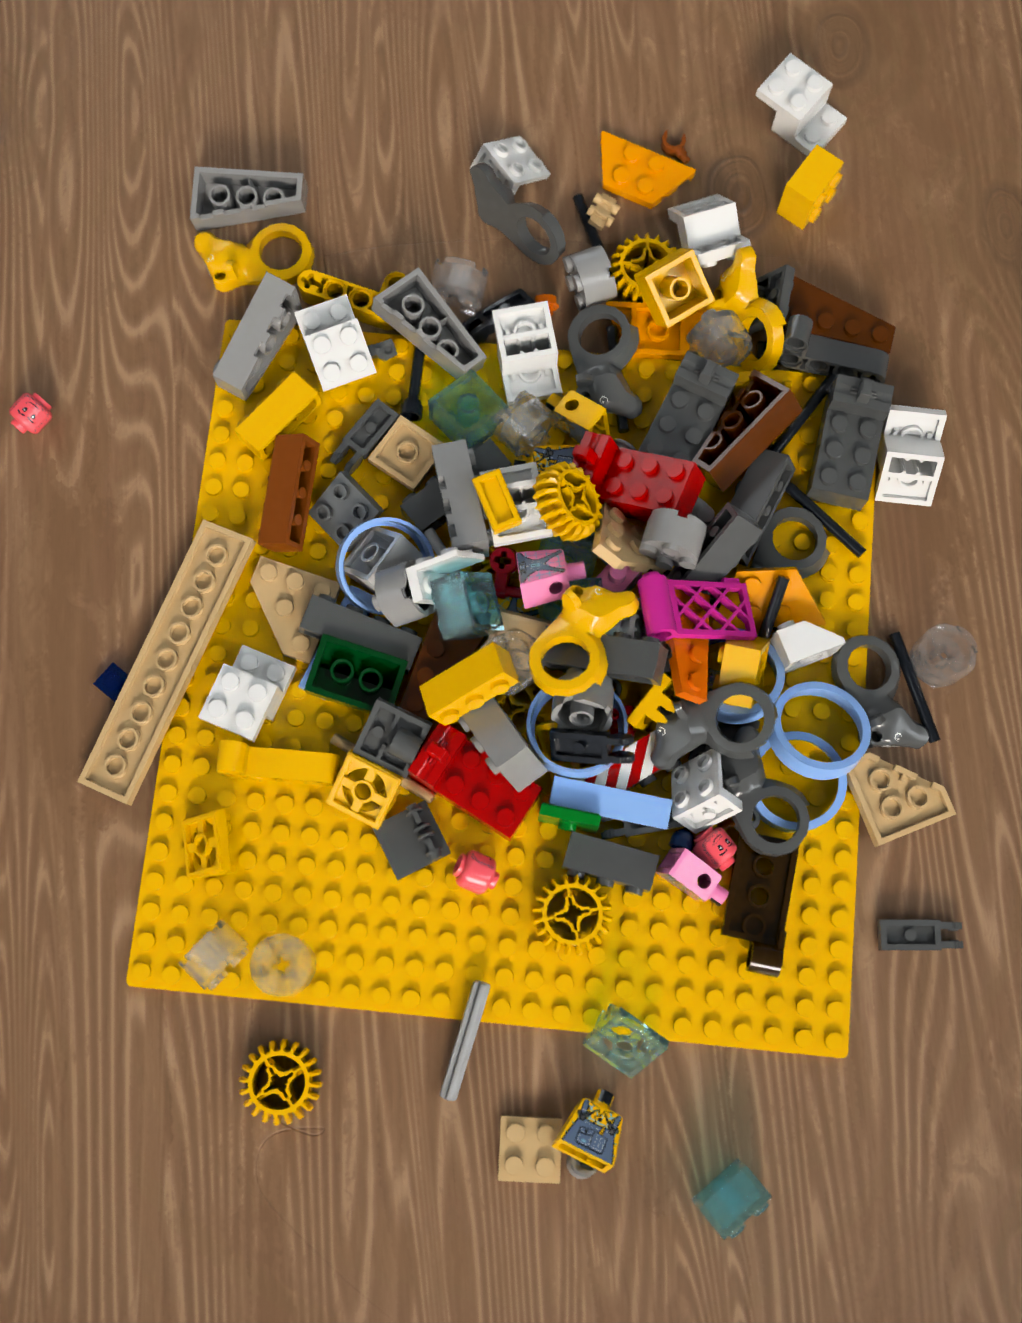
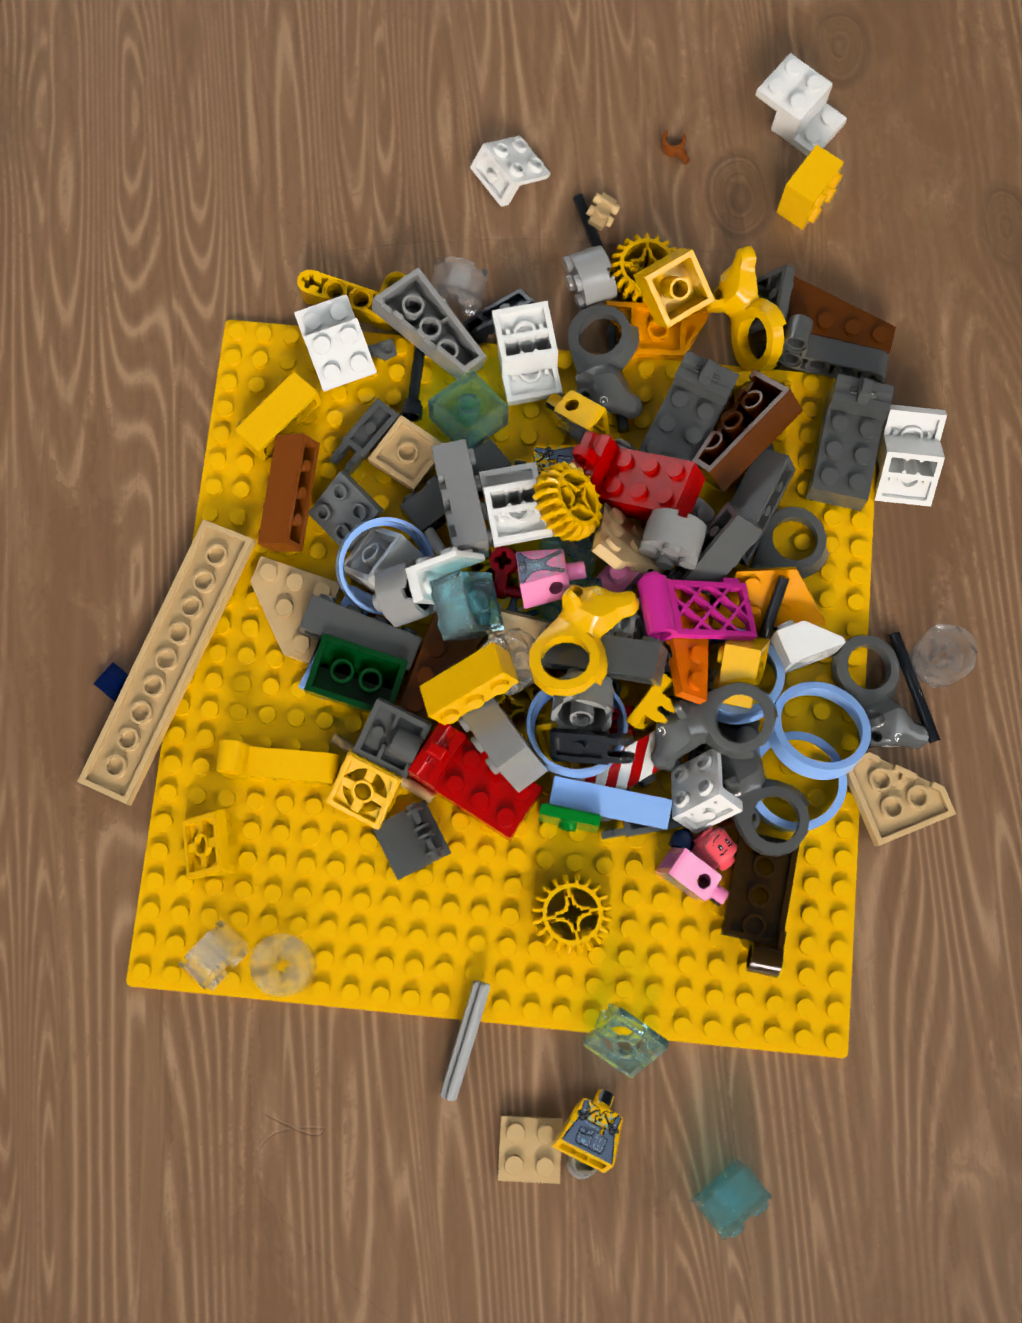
coral head [9,392,53,434] -> none
light grey wedge [190,166,308,231] -> none
yellow animal [194,223,315,293] -> none
white bracket [198,645,297,742] -> none
light grey wedge [213,271,302,401] -> none
yellow gear [239,1039,323,1125] -> none
coral head [453,850,499,895] -> none
dark grey animal [470,163,566,265] -> none
yellow tile [472,468,522,535] -> none
clear brick [493,390,559,460] -> none
orange plate [535,294,559,316] -> none
dark grey brick [562,831,659,896] -> none
light orange wing [600,130,696,209] -> none
white bracket [667,194,751,268] -> none
clear brick [686,309,753,367] -> none
black bar [769,373,836,453] -> none
black bar [785,481,866,558] -> none
dark grey hinge [877,919,963,951] -> none

